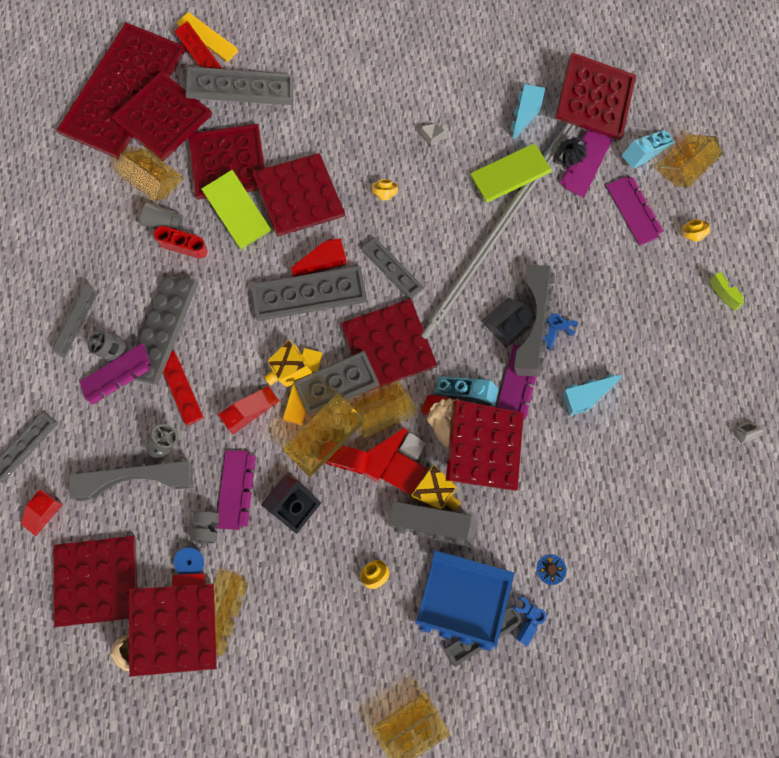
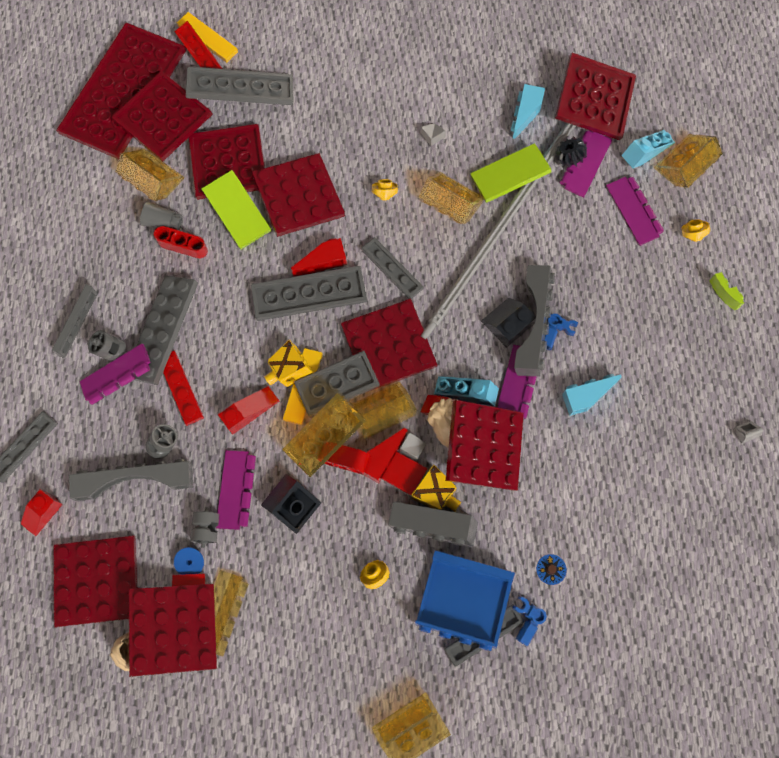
none -> clear yellow slope [419,172,484,224]

